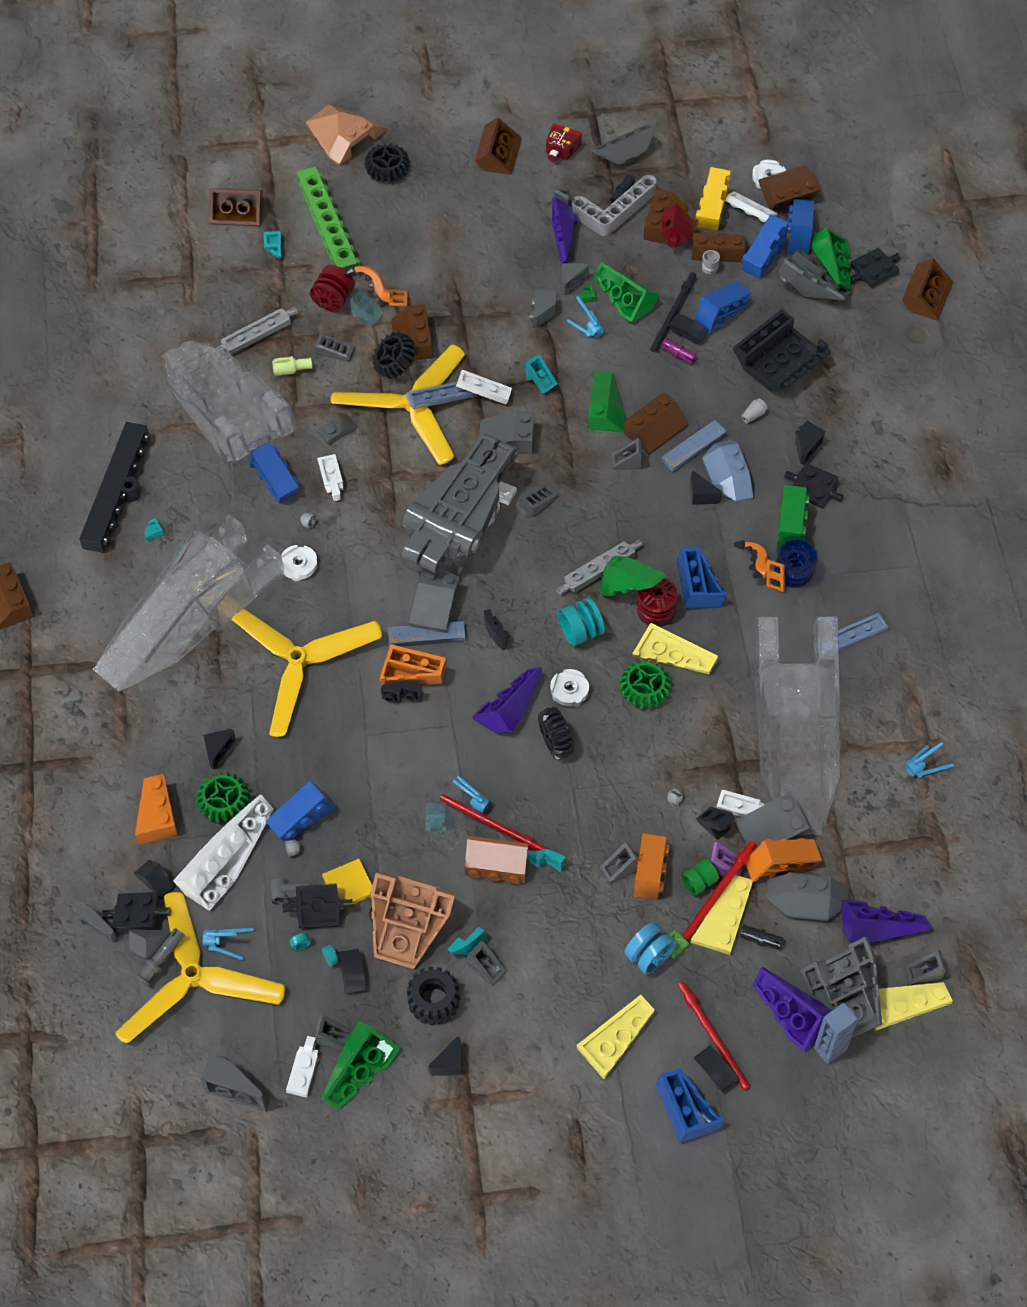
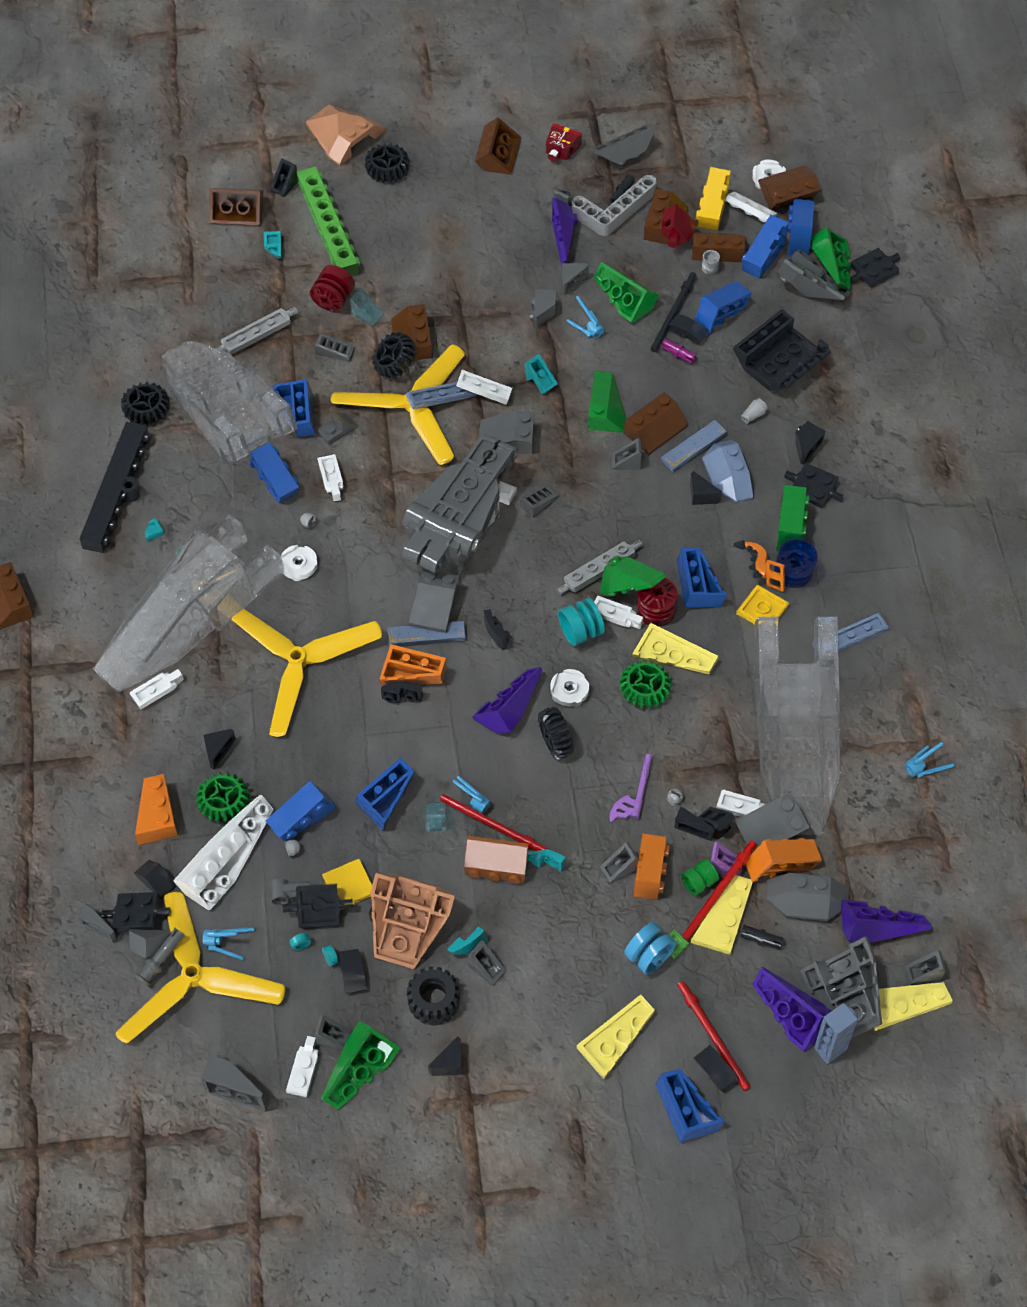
yellowish green arm [272,356,312,376] -> none
orange piece [345,265,408,307] -> none
green tile [579,284,596,303] -> none
reddish brown slope [902,258,953,320] -> none
none -> black gear [121,381,170,426]
none -> white hinge [130,669,184,710]
none -> black slope [270,158,298,196]
none -> blue wedge [272,379,315,438]
none -> blue wedge [356,757,414,831]
none -> white hinge [594,596,643,629]
none -> medium lavender piece [609,754,652,822]
none -> black slope [674,807,715,841]
none -> yellow tile [737,585,789,633]

